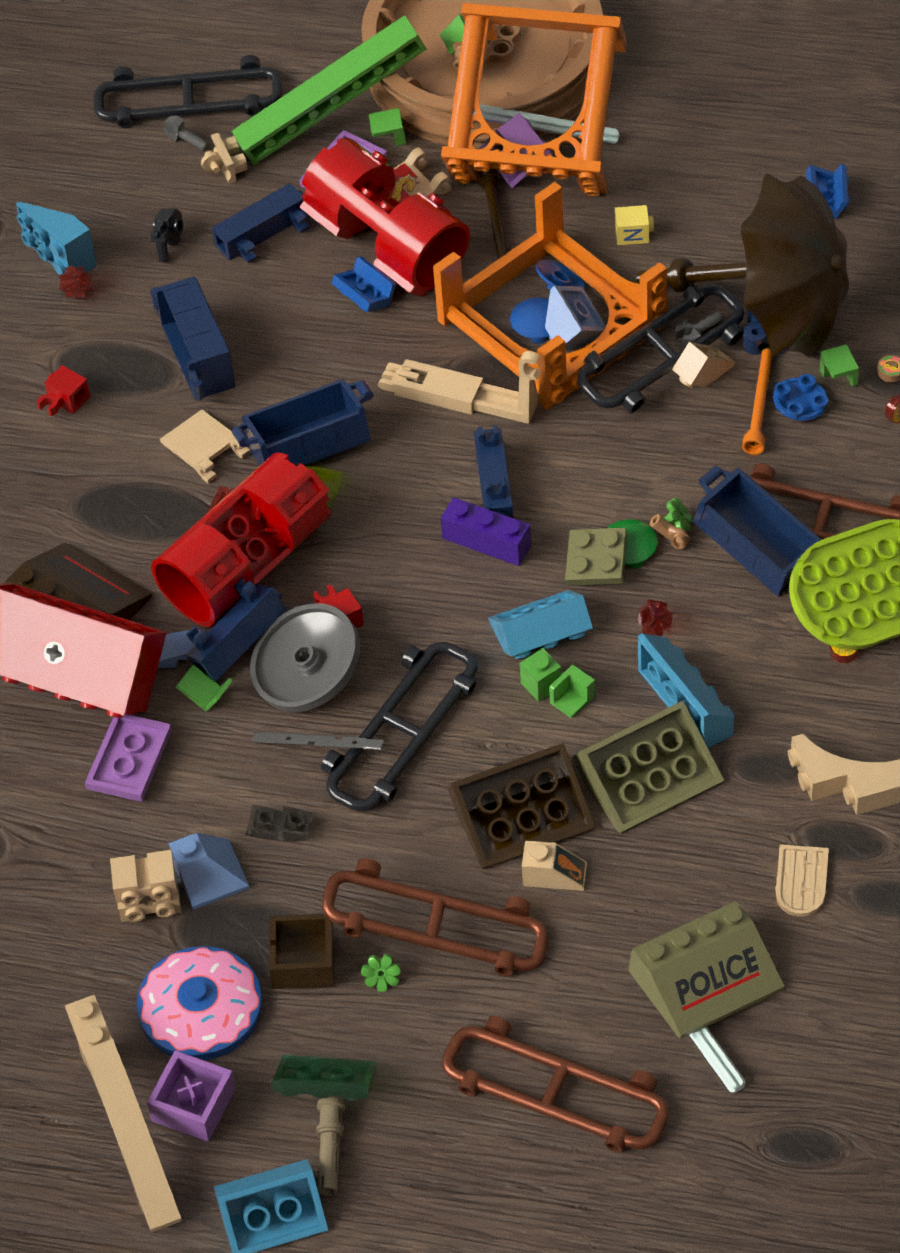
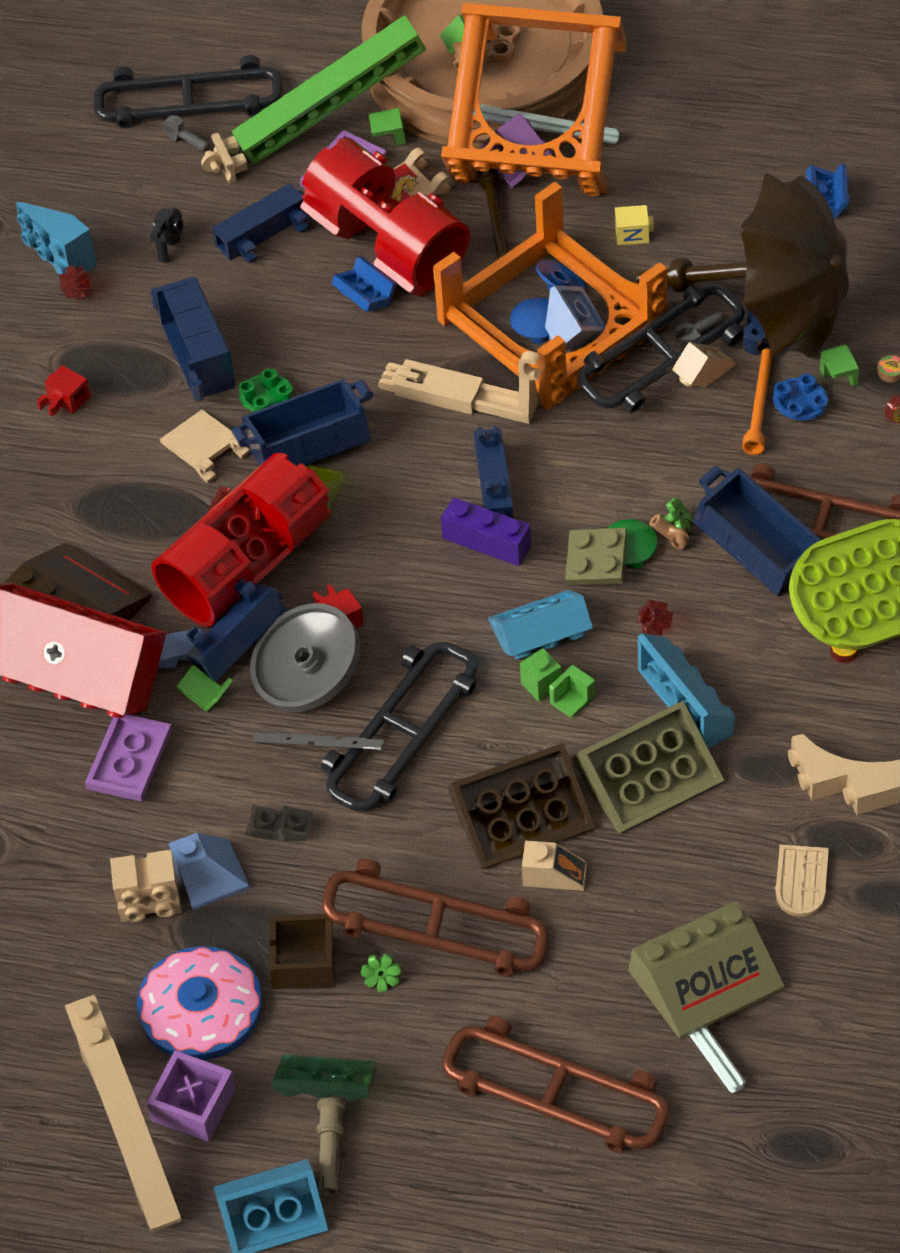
none -> green dish [239,368,293,412]

